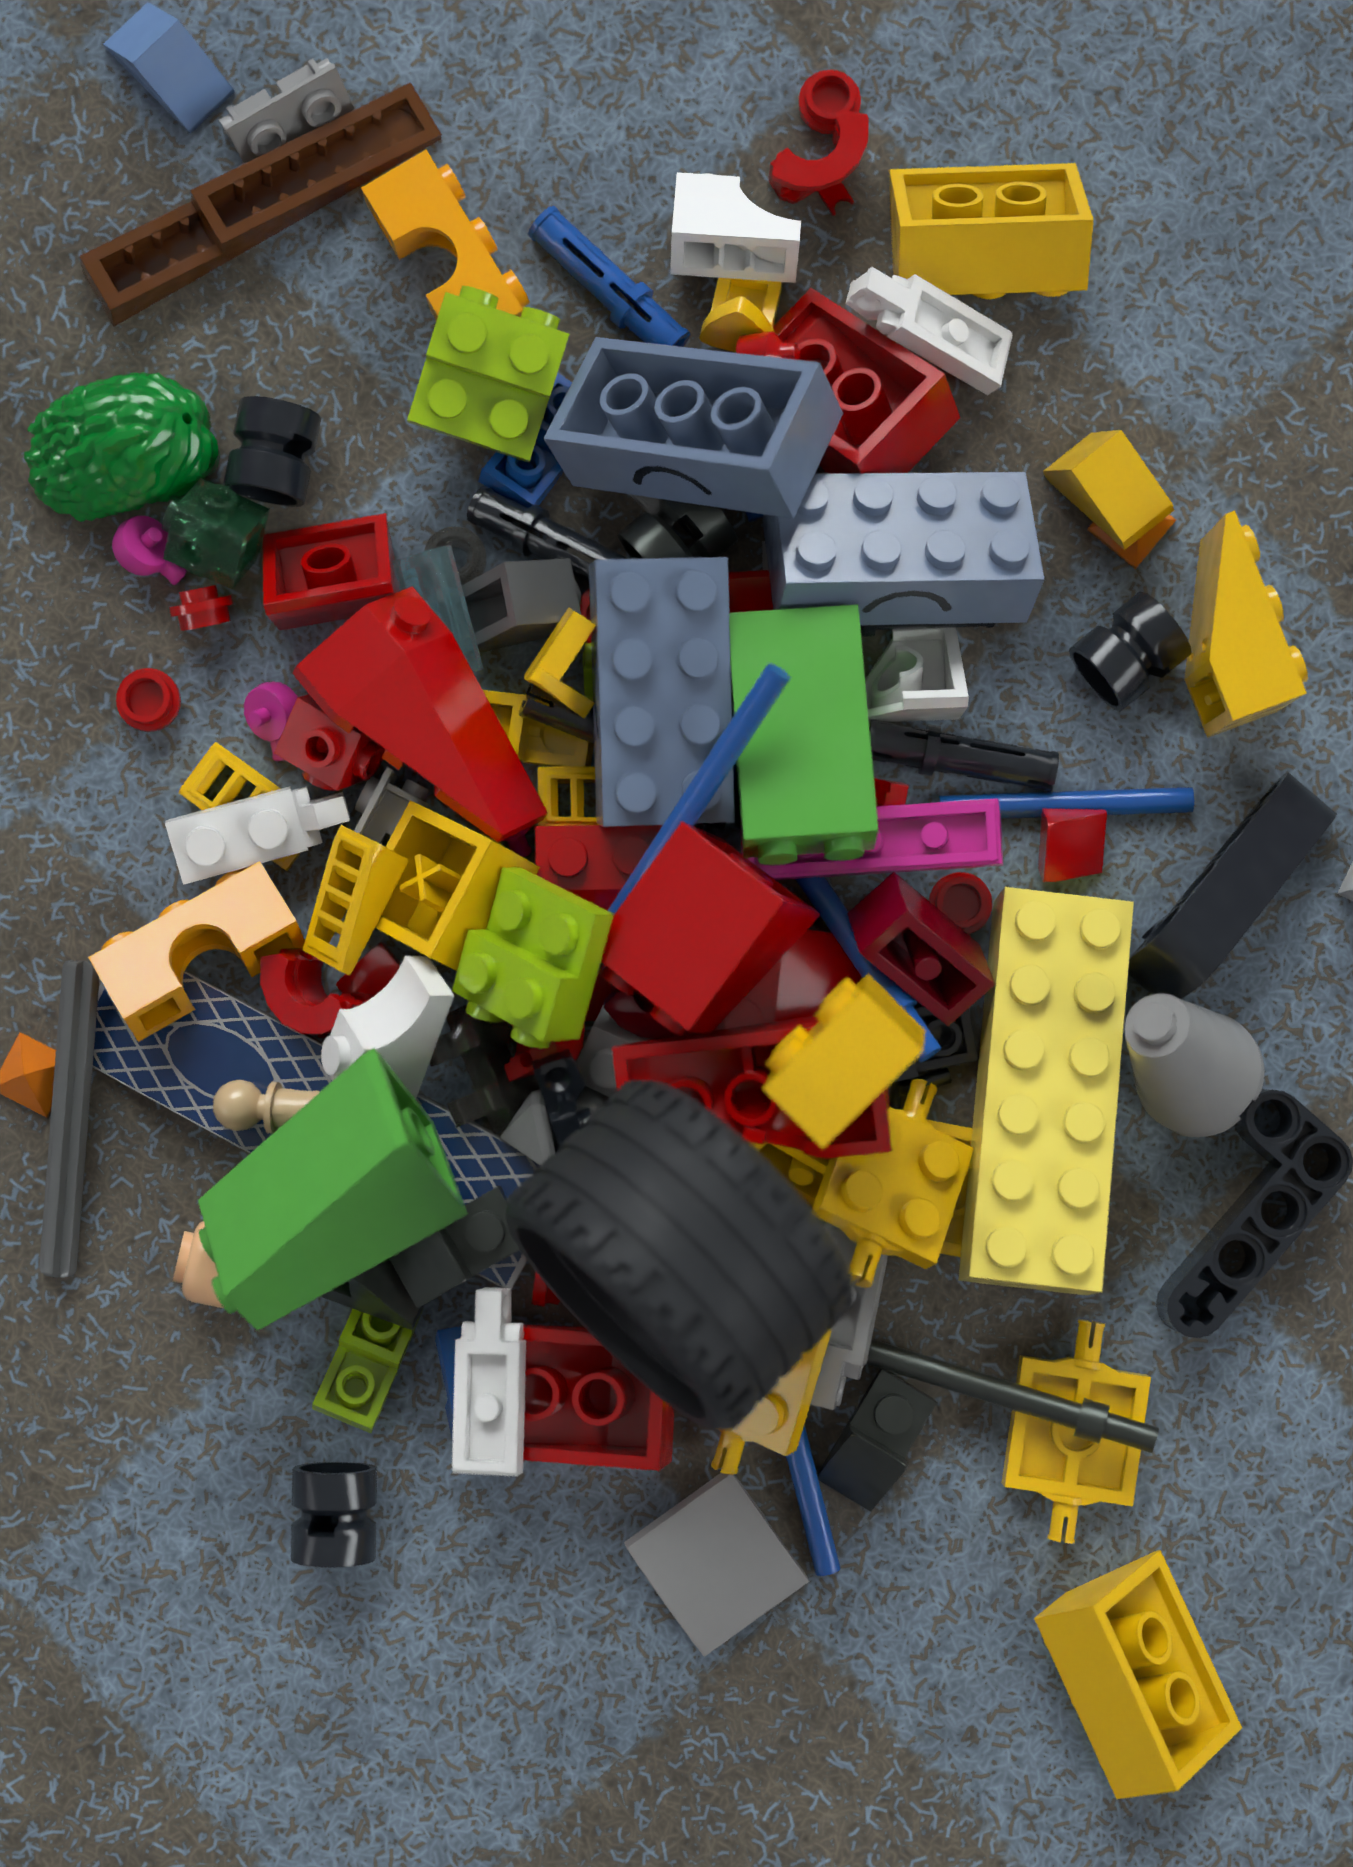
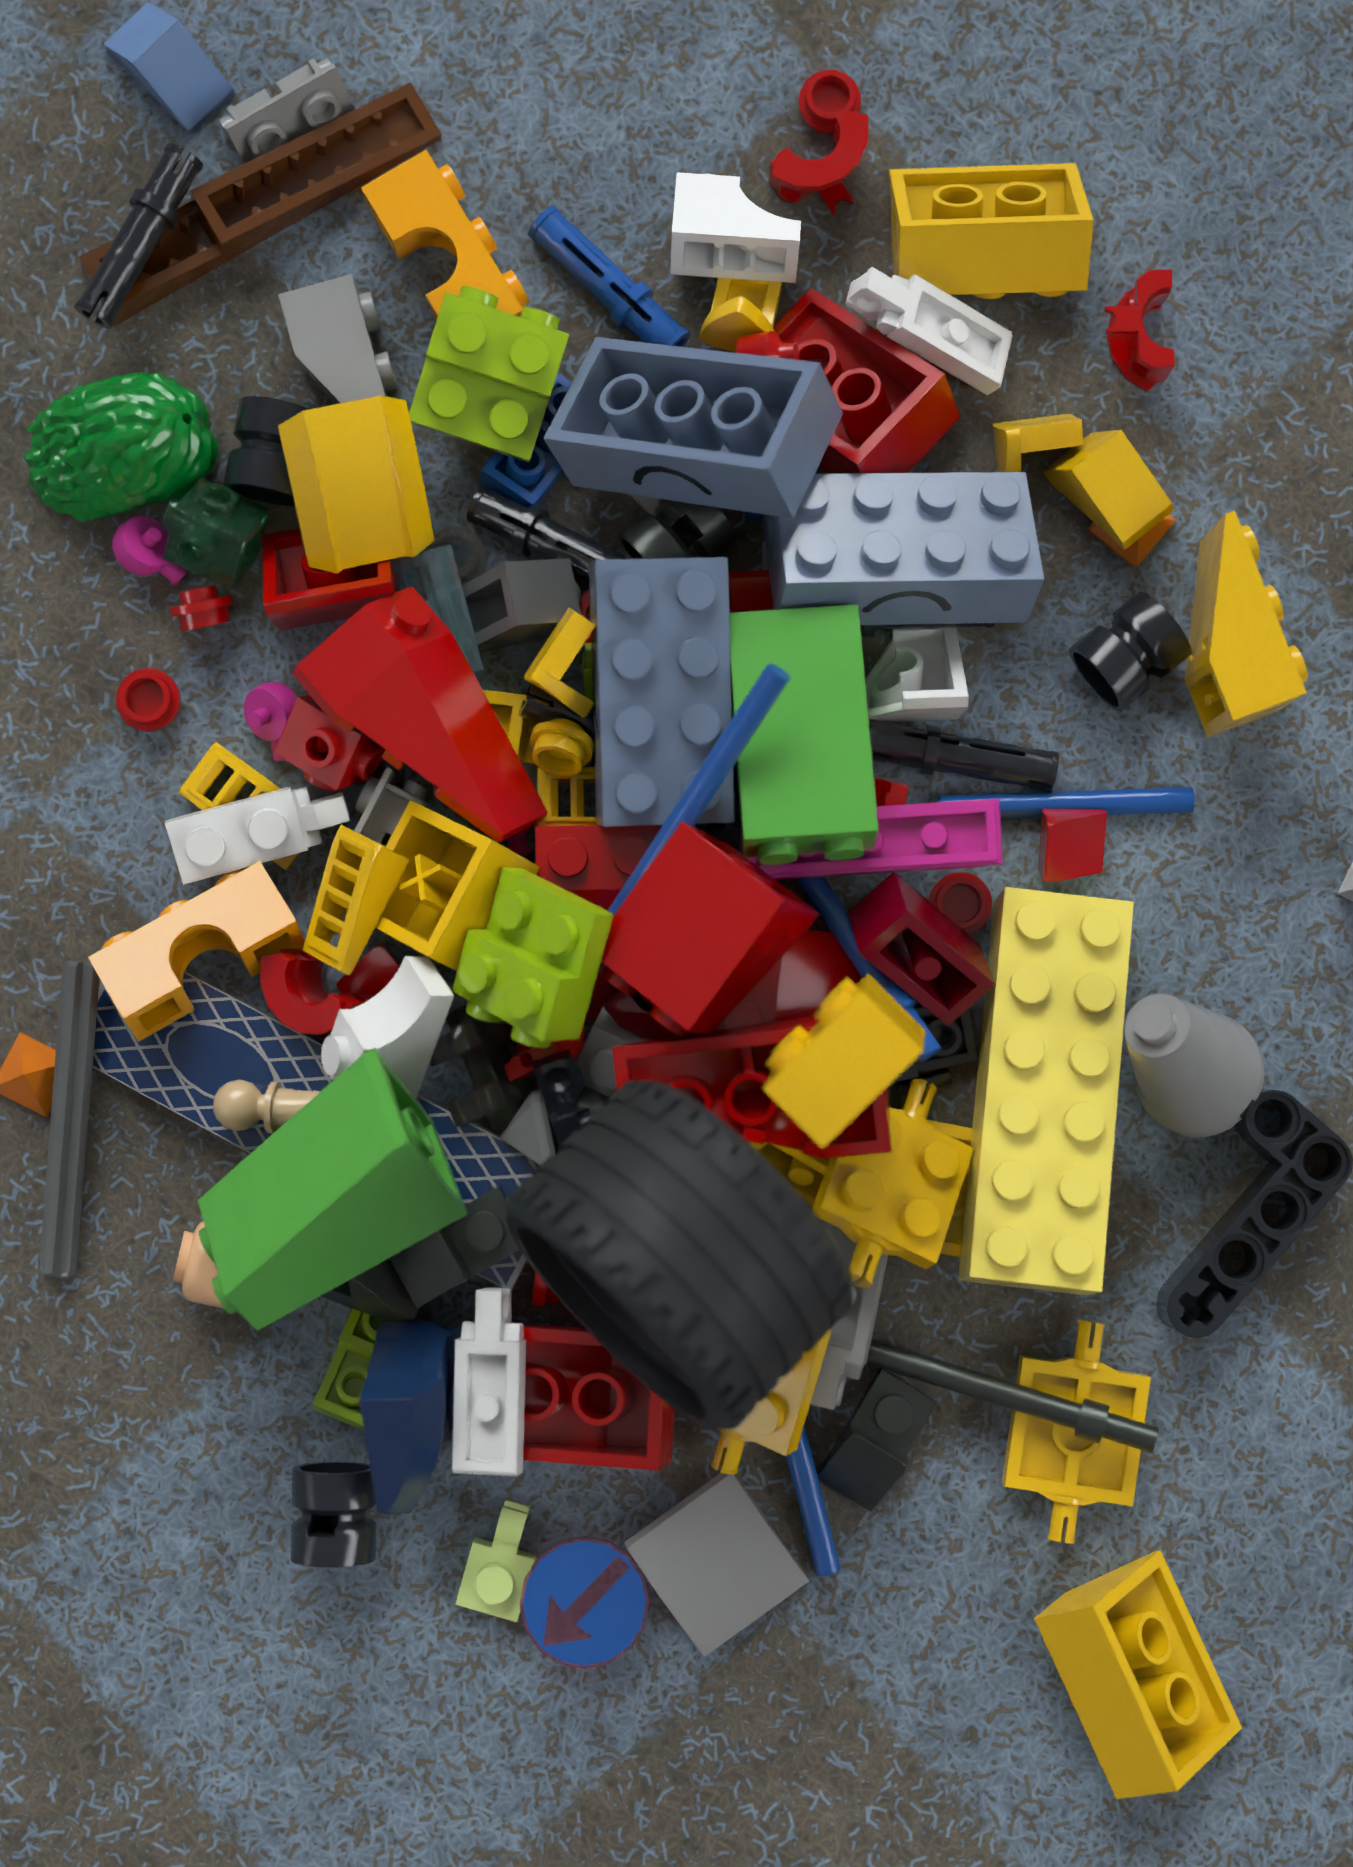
black beam [1128,772,1337,999] -> none
none -> black pin [74,143,204,329]
none -> light grey slope [278,274,398,404]
none -> yellow slope [278,396,435,573]
none -> dark blue slope [359,1320,455,1515]
none -> yellowish green plate [455,1499,536,1622]
none -> blue piece [519,1536,650,1669]
none -> yellow plate [530,718,594,776]
none -> yellow tile [992,413,1084,472]
none -> red piece [1104,269,1175,392]

